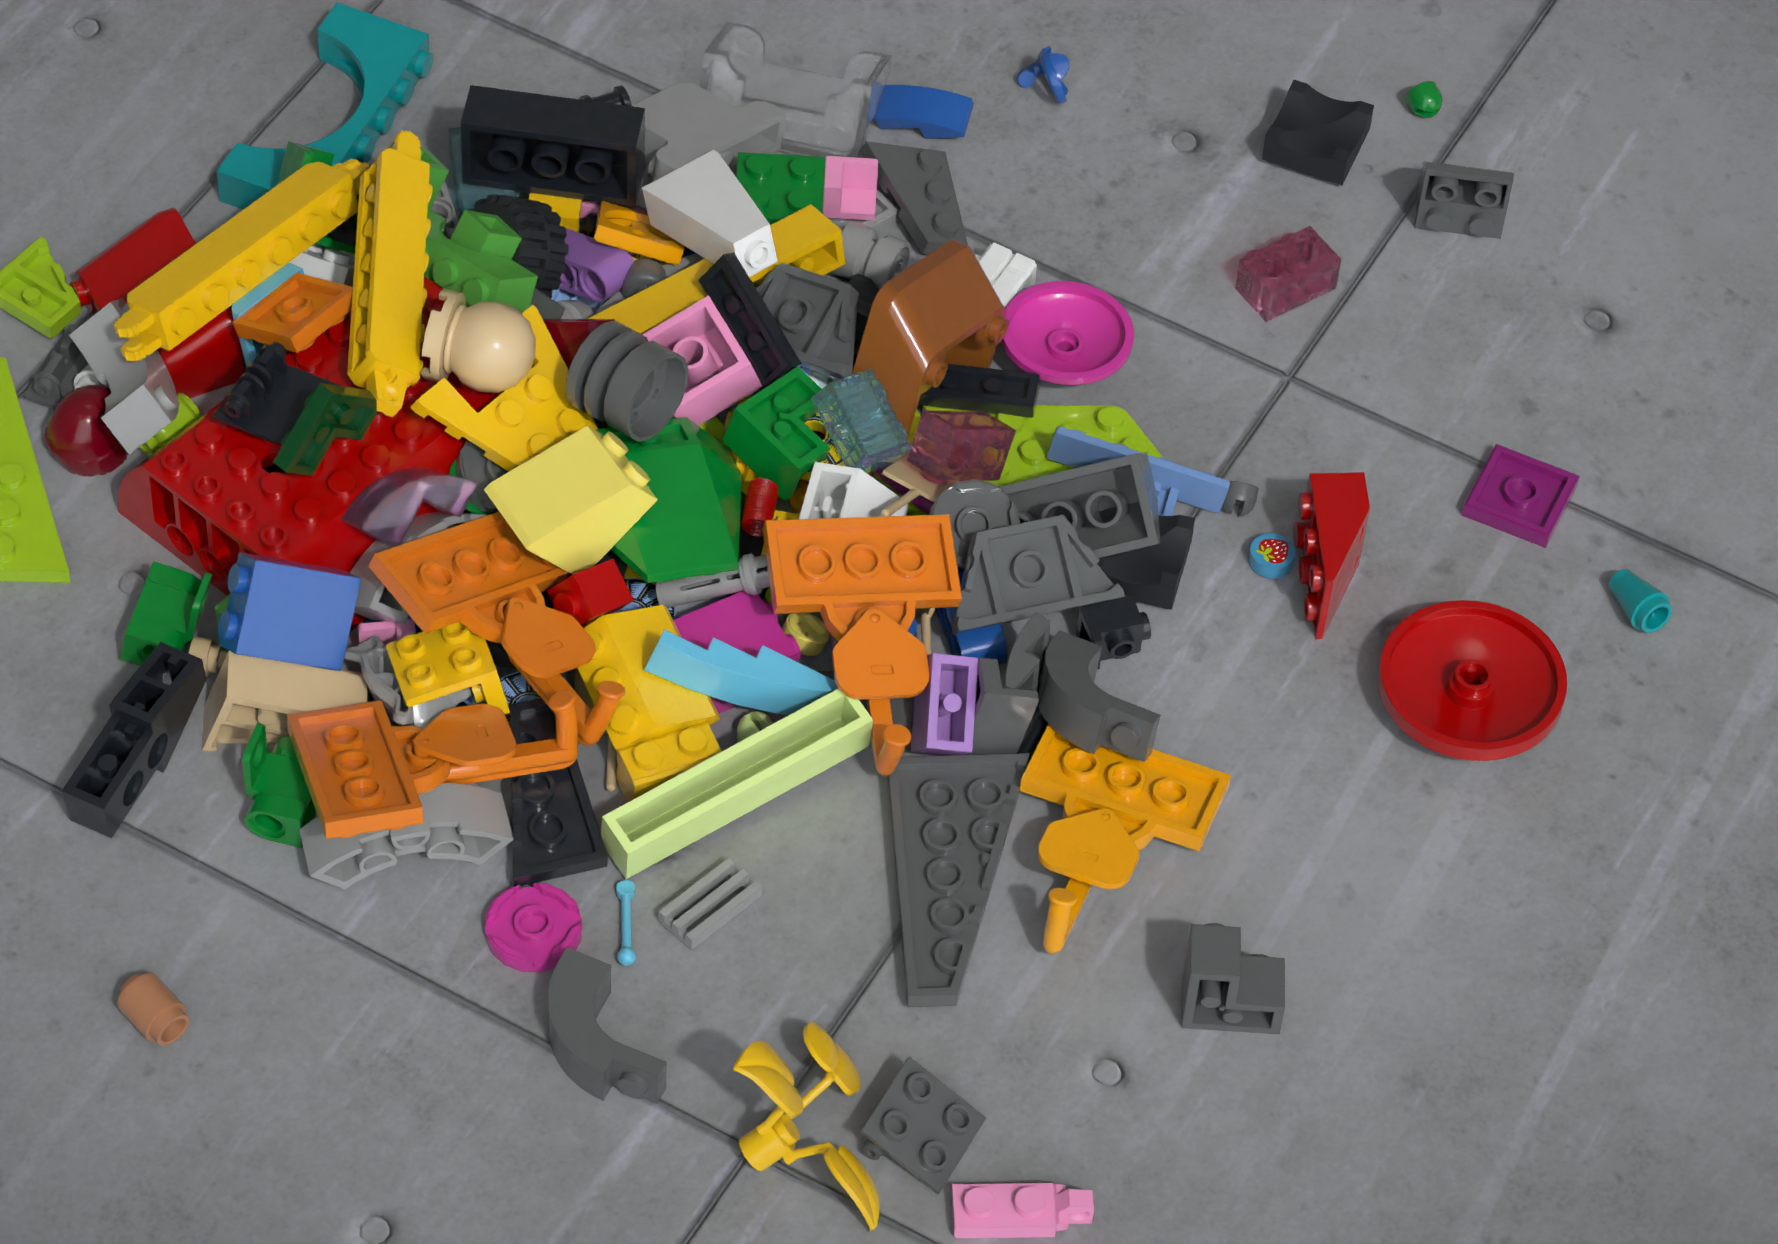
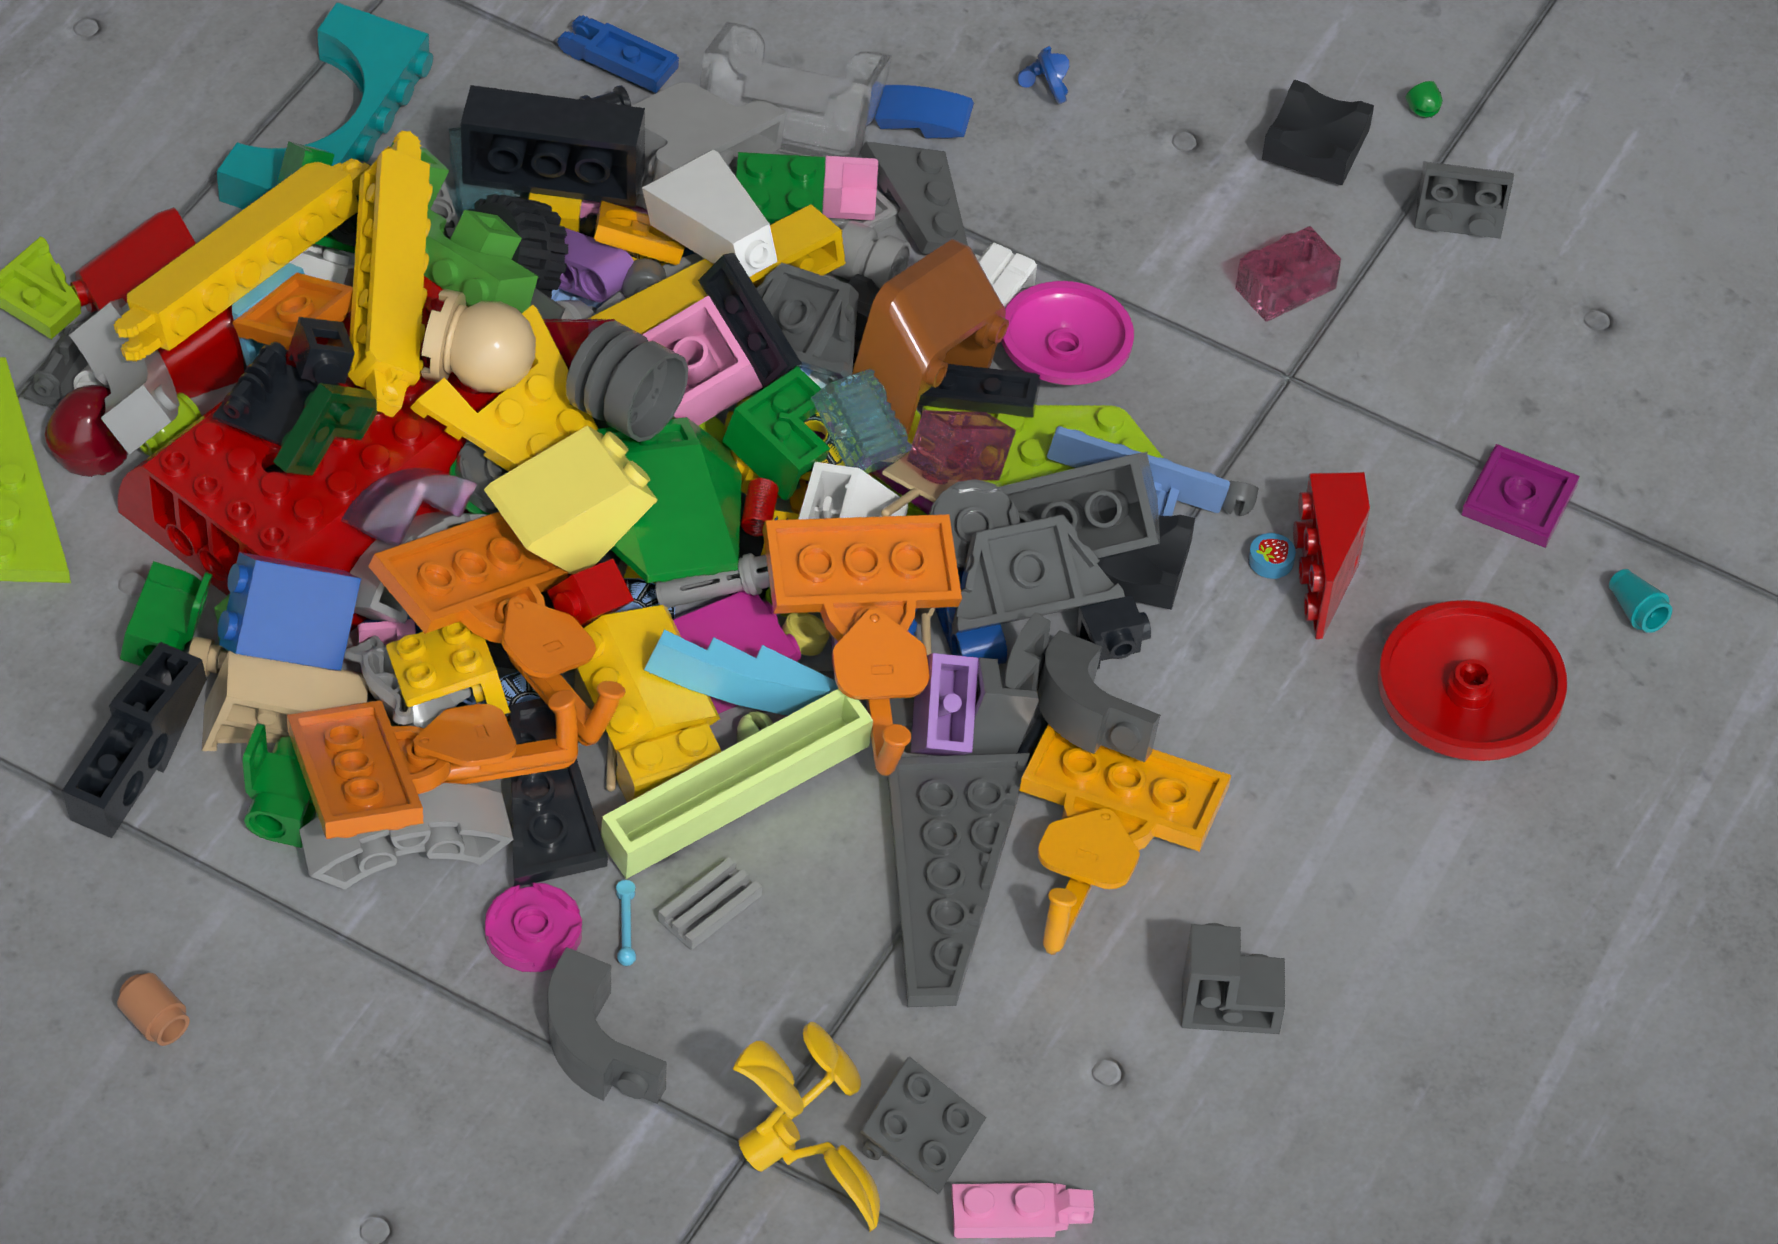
none -> black brick [287,317,355,385]
none -> blue hinge [557,15,679,93]

